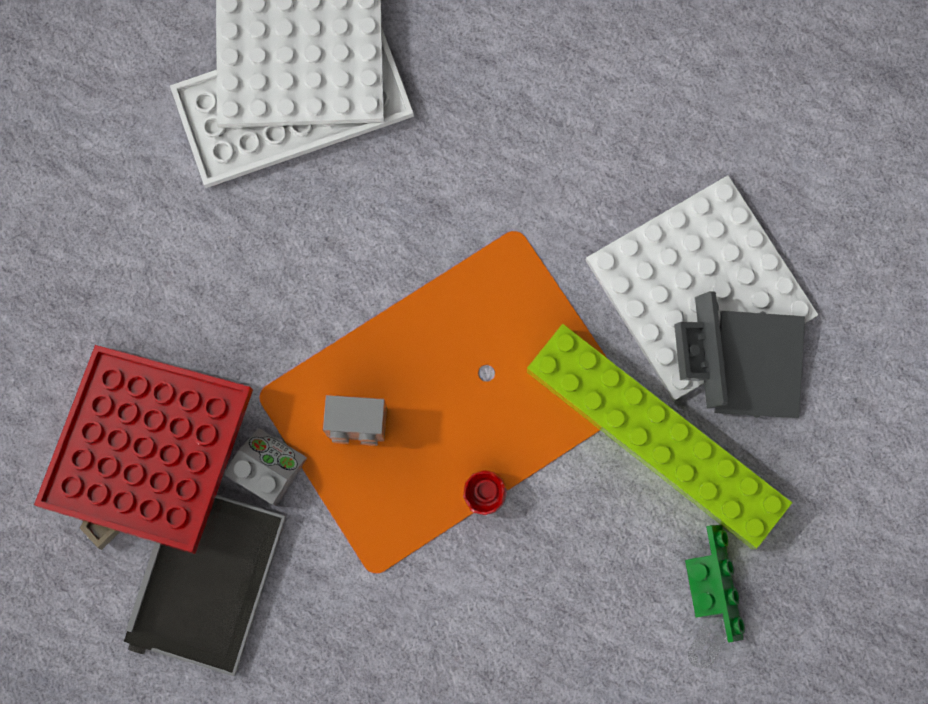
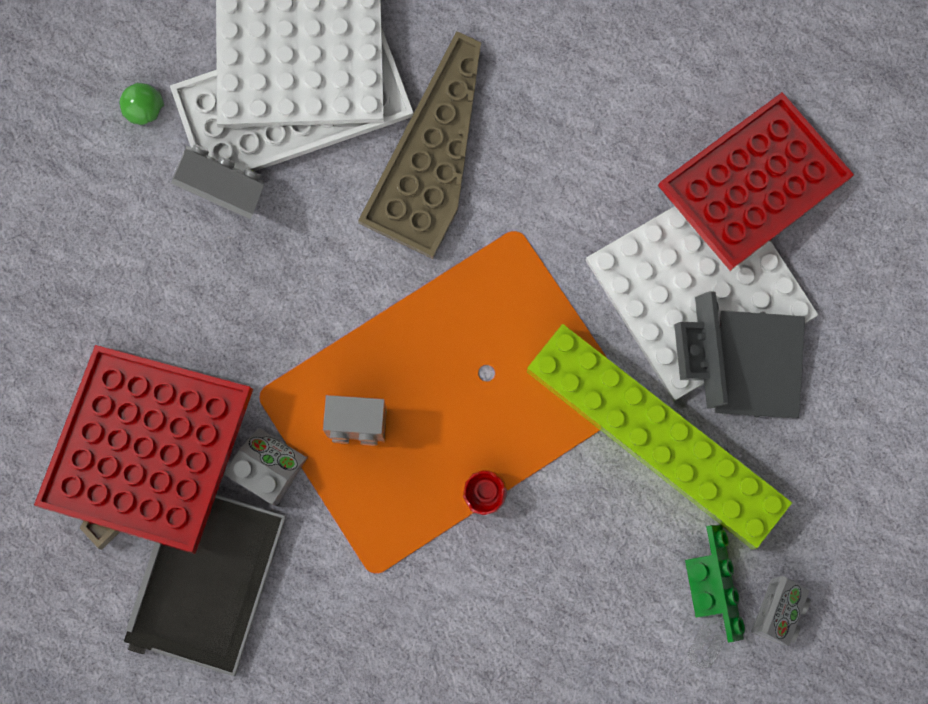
none -> bright green hair [119,83,164,125]
none -> light grey slope [171,144,264,219]
none -> dark tan wing [358,31,481,259]
none -> red plate [658,92,854,271]
none -> light grey slope [751,576,811,646]

